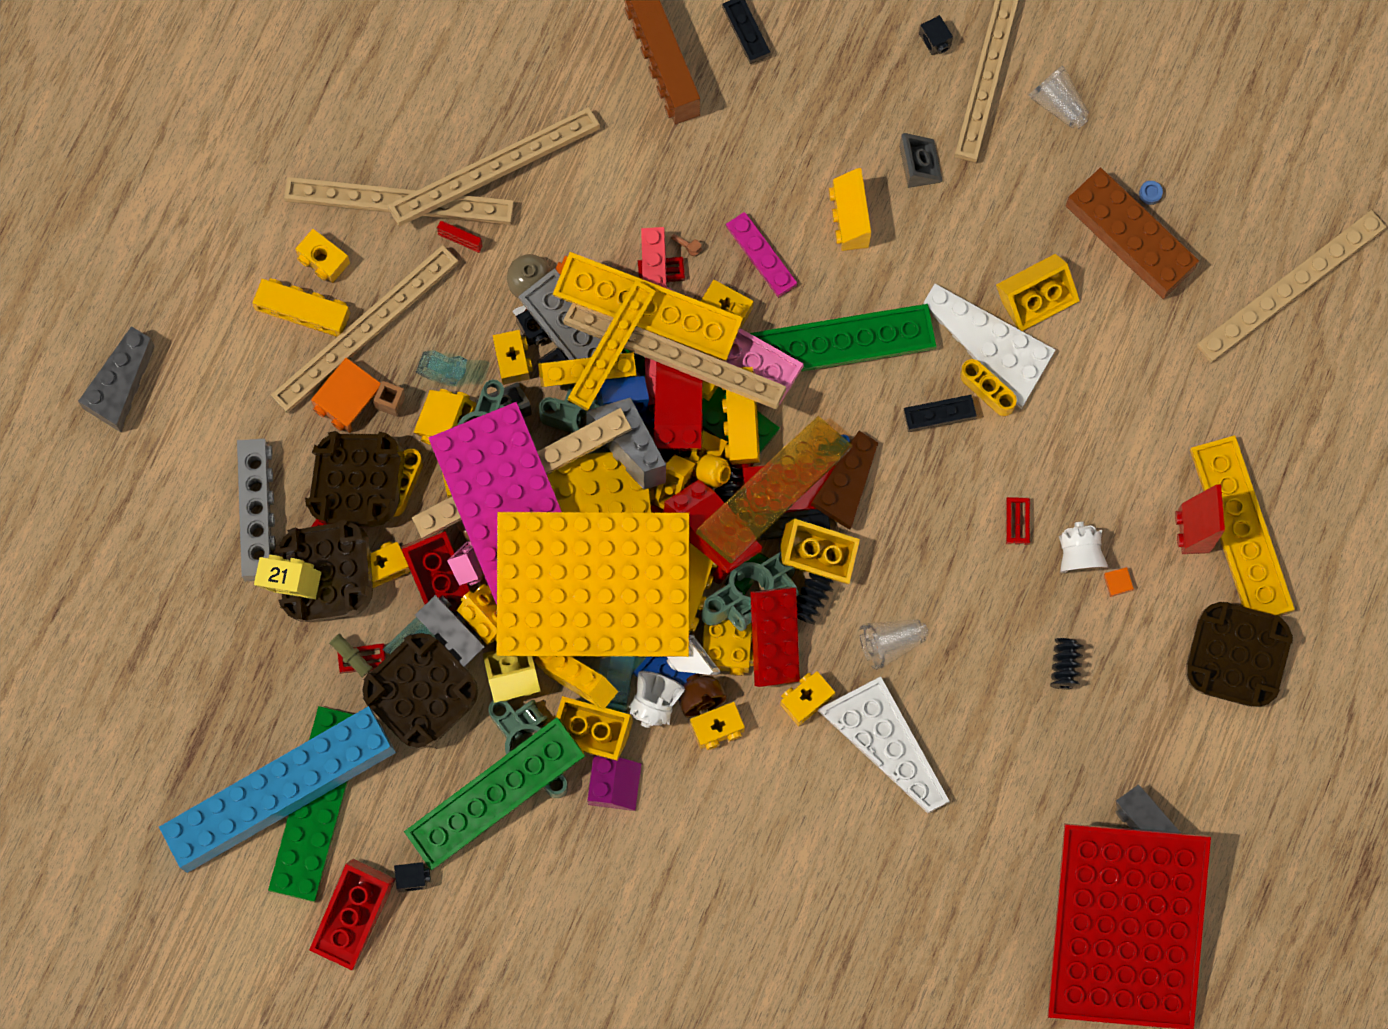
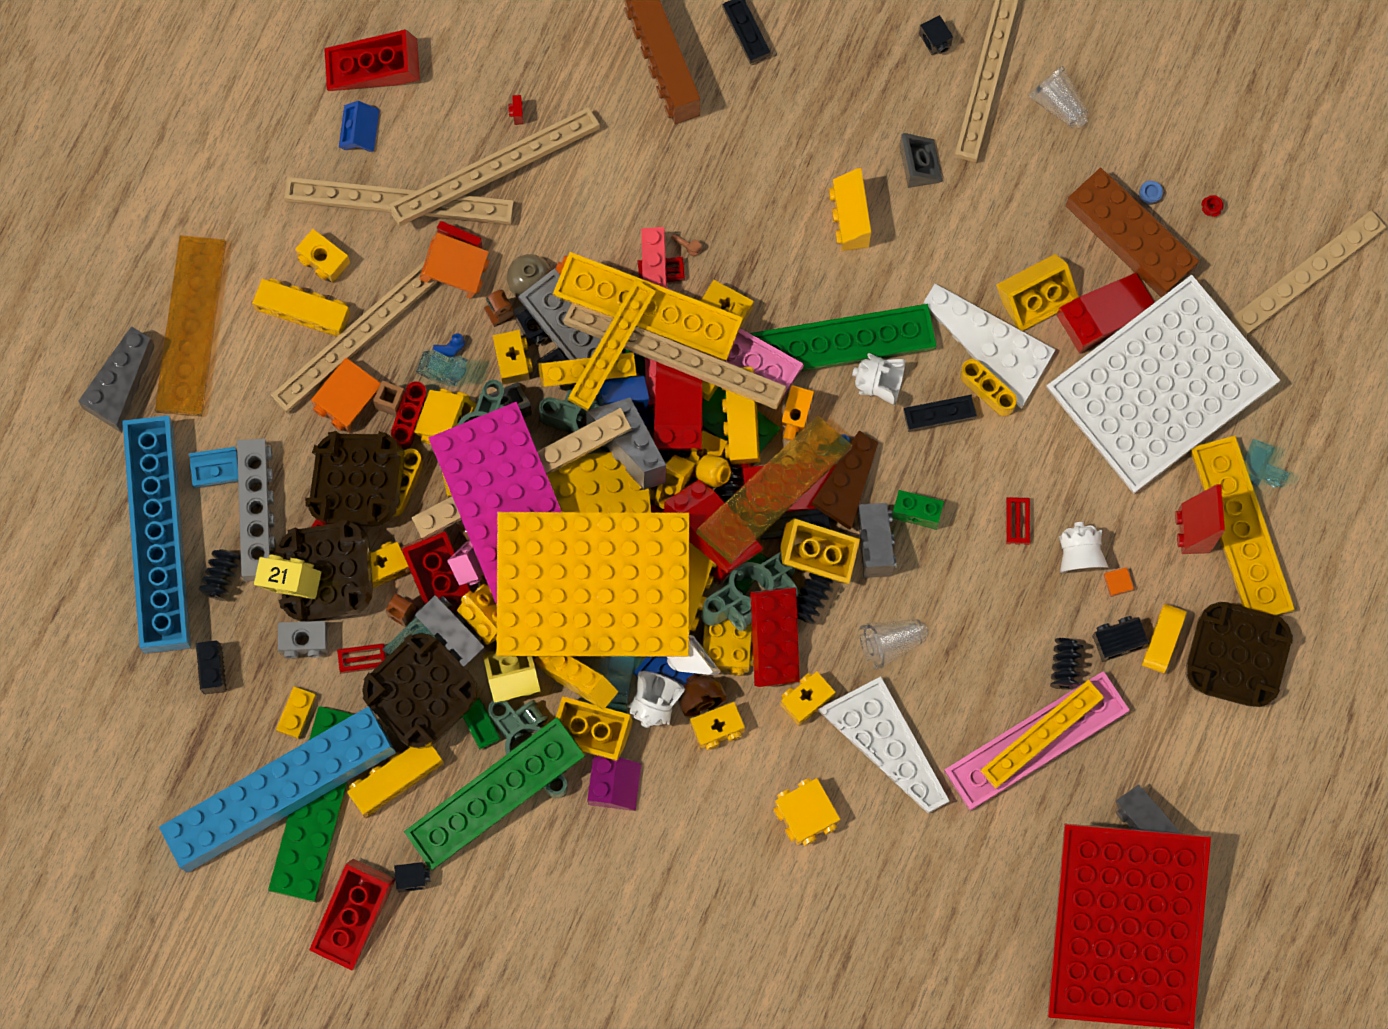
olive pin [329,633,373,678] -> none
dark pink plate [726,212,797,298] -> none
none -> dark azure brick [122,415,191,654]
none -> clear yellow plate [155,235,226,417]
none -> dark azure plate [189,447,238,488]
none -> black brick [196,640,227,694]
none -> black piece [199,549,241,601]
none -> yellow plate [276,686,316,740]
none -> light grey brick [278,621,328,659]
none -> red slope [324,29,420,91]
none -> blue panel [339,101,379,152]
none -> yellow brick [347,746,444,818]
none -> dark orange leg [386,593,419,628]
none -> red beam [390,381,427,450]
none -> orange panel [419,233,489,298]
none -> blue arm [433,333,465,357]
none -> green tile [463,697,500,750]
none -> dark orange leg [484,290,514,327]
none -> red plate [508,95,523,125]
none -> yellow brick [773,778,840,846]
none -> light orange torso [782,385,814,442]
none -> white hat [852,353,906,405]
none -> flat silver wedge [858,503,897,578]
none -> green brick [892,490,944,530]
none -> bright pink plate [944,671,1130,811]
none -> yellow plate [980,679,1104,789]
none -> white plate [1046,275,1280,494]
none -> red slope [1057,273,1154,354]
none -> black brick [1092,616,1149,662]
none -> yellow beam [1141,603,1187,674]
none -> red plate [1201,195,1224,217]
none -> clear light blue brick [1243,439,1290,487]

